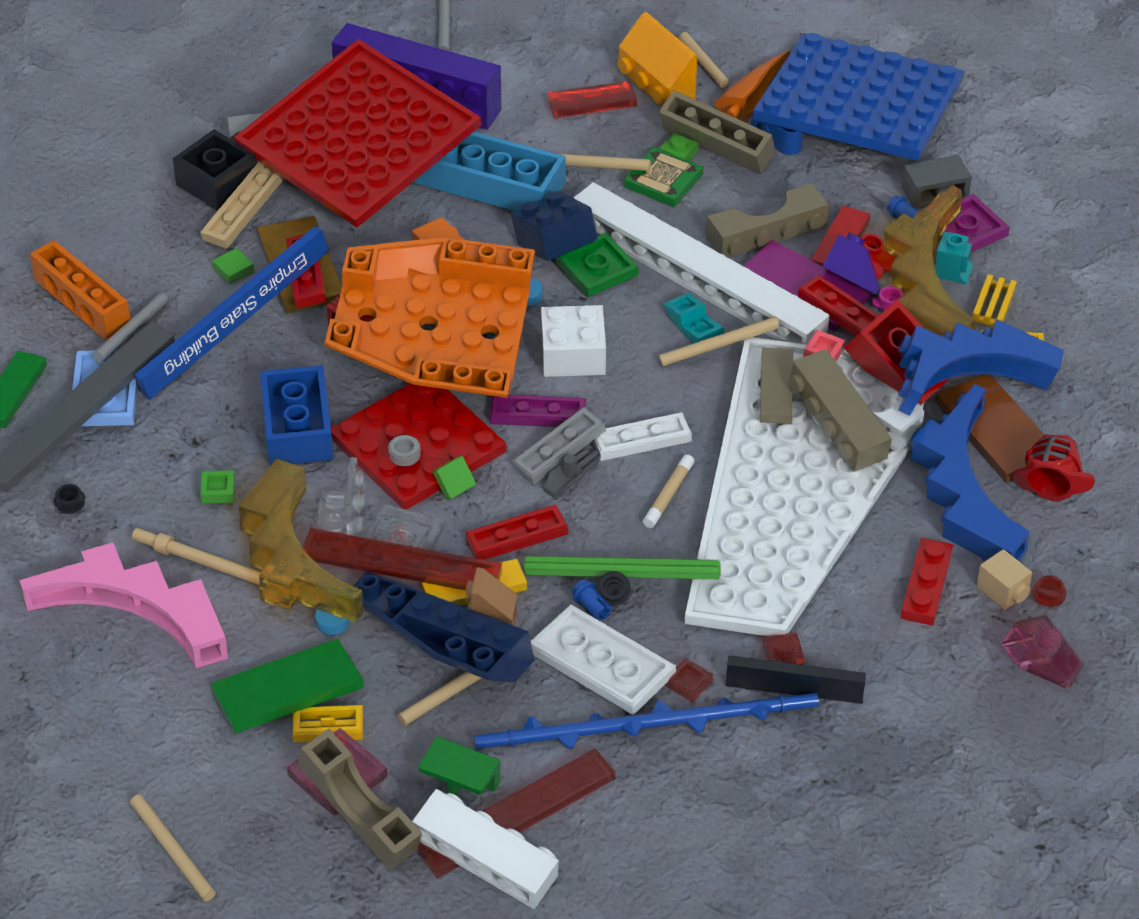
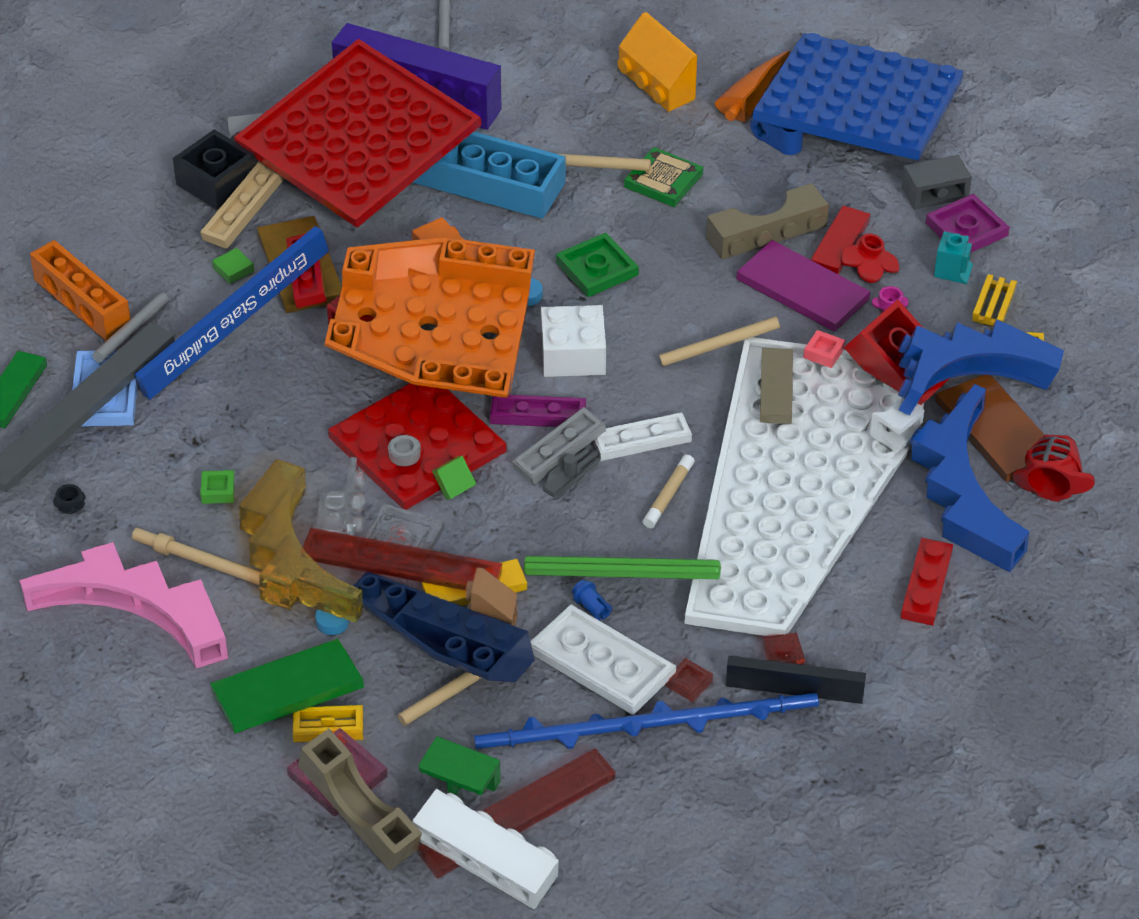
tan bar [130,794,216,902] -> none
blue brick [260,365,333,466] -> none
red tile [465,504,568,562] -> none
dark blue brick [511,191,598,261] -> none
clear red tile [548,81,637,118] -> none
white brick [574,182,829,345] -> none
black plate [597,572,631,605] -> none
dark tan brick [659,90,776,174] -> none
bright green plate [659,133,699,161] -> none
teal slope [663,292,724,344] -> none
tan bar [679,32,729,88] -> none
dark tan brick [789,349,892,472] -> none
red tile [797,275,879,336] -> none
dark purple slope [822,232,881,295] -> none
clear yellow arch [884,185,975,337] -> none
blue pin [887,196,926,229] -> none
tan brick [976,549,1032,610] -> none
clear pink slope [1002,614,1084,688] -> none
clear red plate [1032,575,1067,607] -> none

